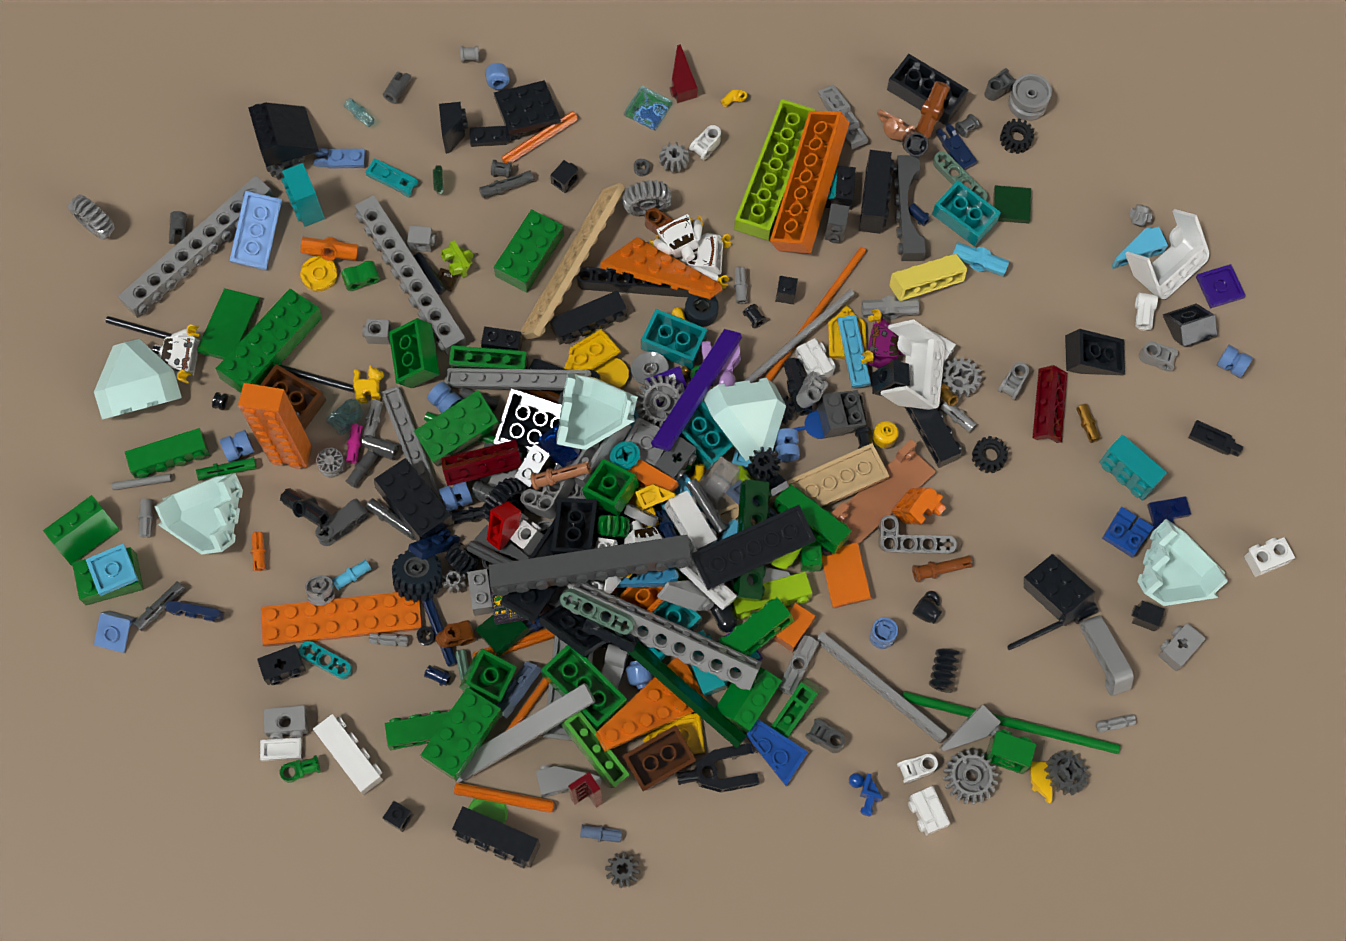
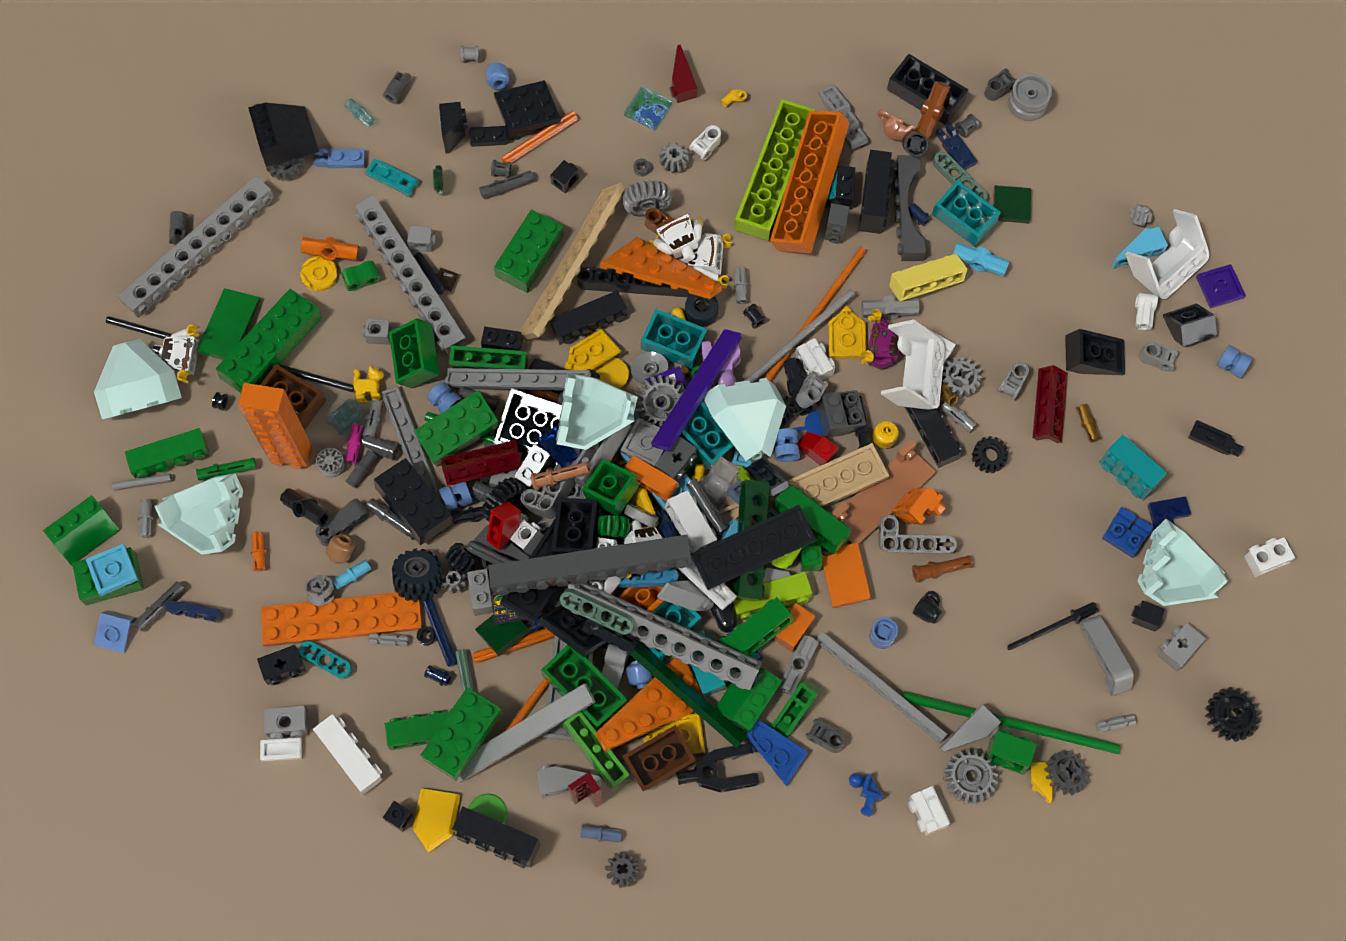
light grey gear [68,194,115,239] -> none
medium blue wheel [220,430,254,462] -> none
light blue tile [229,191,282,271] -> none
green connector [279,755,321,783] -> none
teal brick [281,163,325,227] -> none
dark blue hinge [408,529,460,560] -> none
dark orange piece [436,620,476,648] -> none
lime hips [440,240,474,278] -> none
orange axle [454,783,554,813] -> none
green brick [459,649,517,705] -> none
sand blue plate [496,661,541,718] -> none
teal gear [610,441,640,470] -> none
yellow slope [635,484,676,510] -> none
black gear [748,447,781,480] -> none
black brick [775,276,798,305] -> none
medium azure tile [837,315,871,388] -> none
black brick [872,360,910,396] -> none
white piece [897,754,938,784] -> none
black piece [929,649,961,693] -> none
black tyre [1000,118,1034,154] -> none
black brick [1024,554,1095,627] -> none
none -> medium nougat head [326,534,355,564]
none -> yellow tile [412,789,461,853]
none -> red slope [796,432,839,466]
none -> black gear [1205,687,1261,742]

